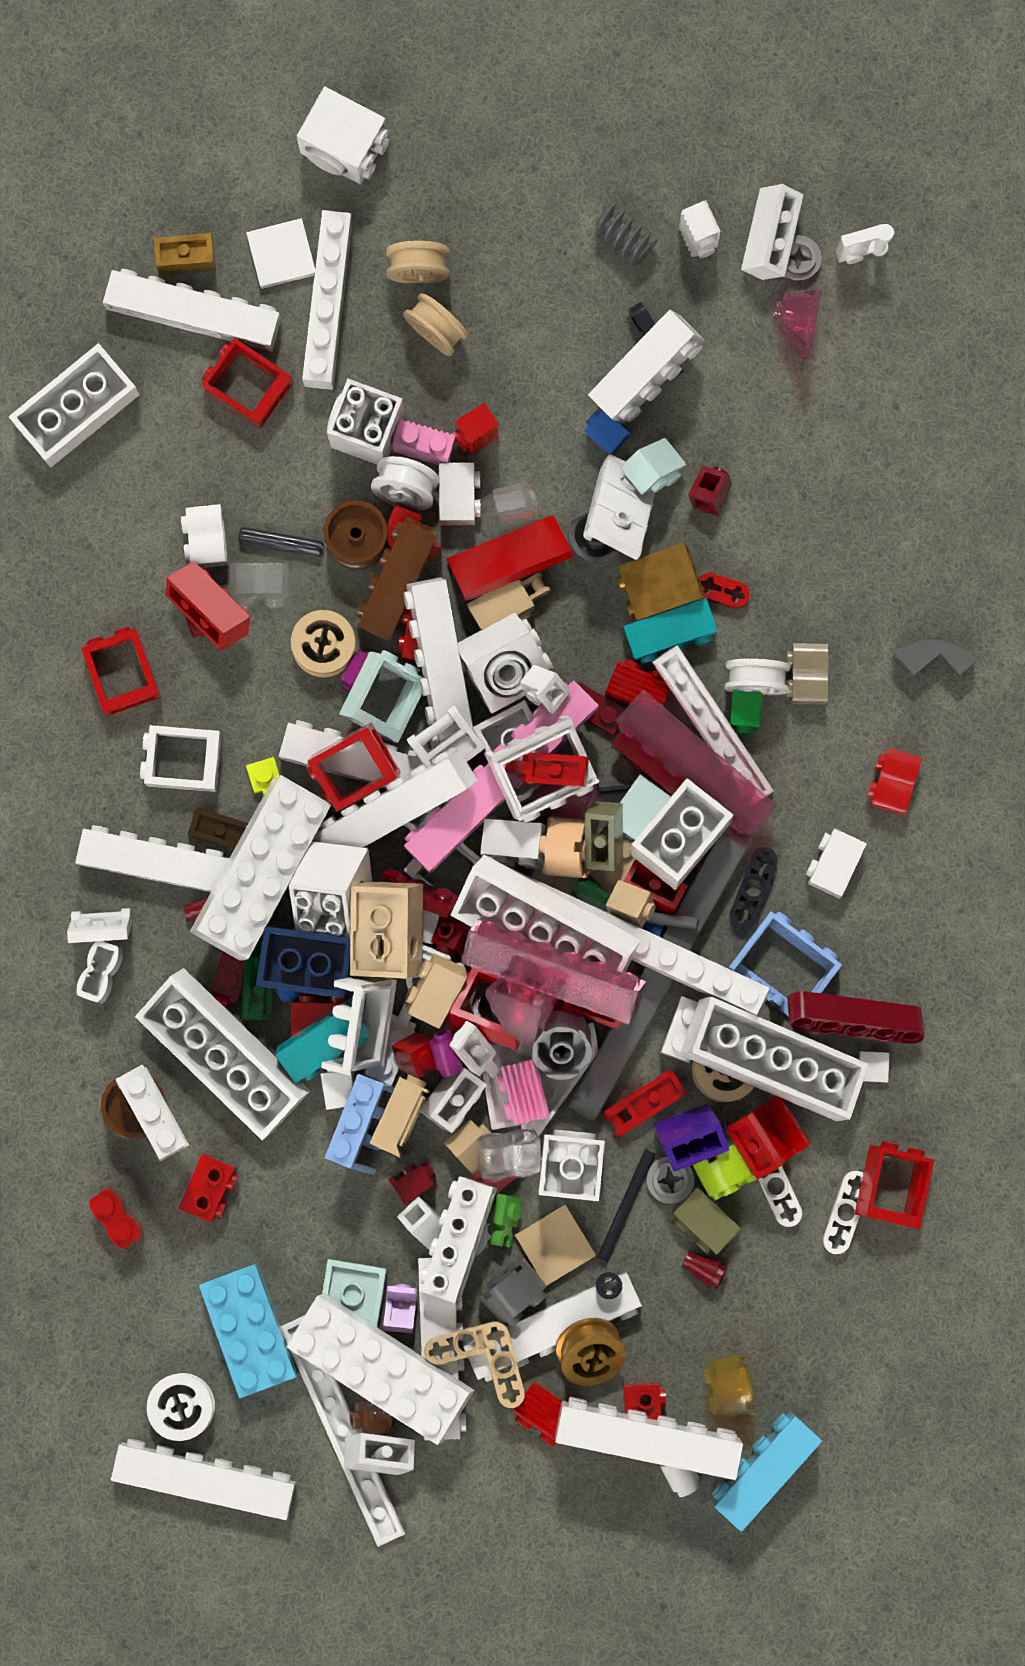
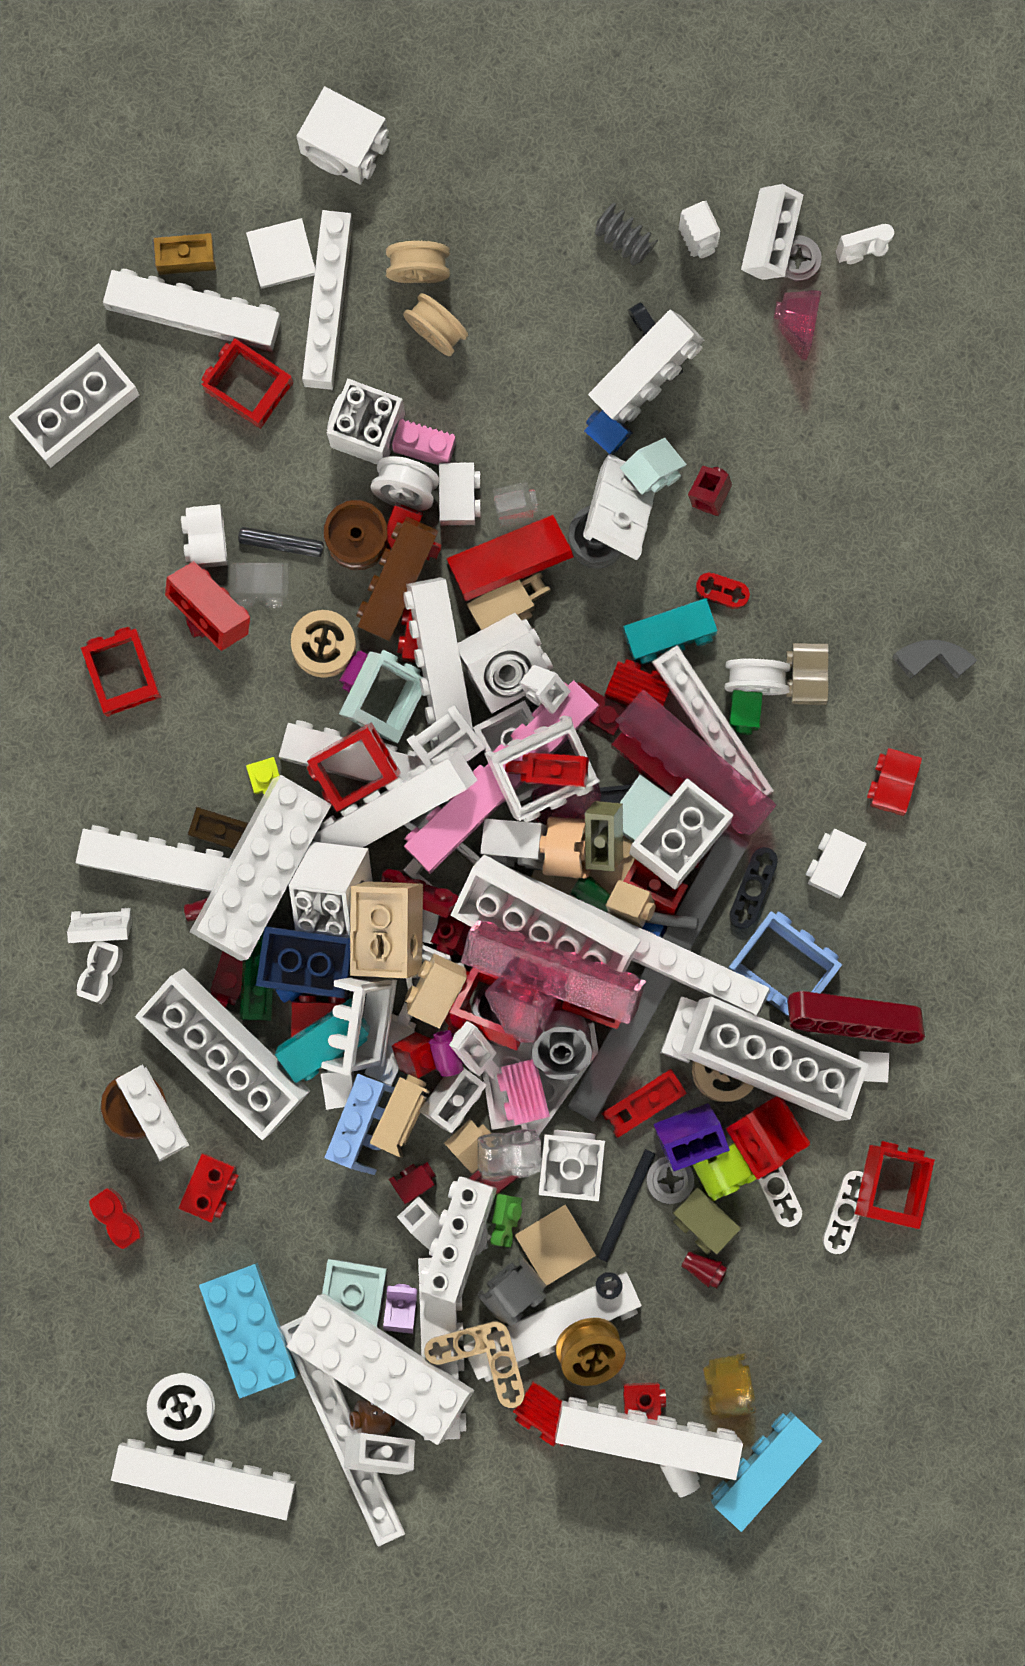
white window [140,725,222,792] -> none
red brick [453,403,499,455] -> none
pearl gold brick [617,542,706,621] -> none

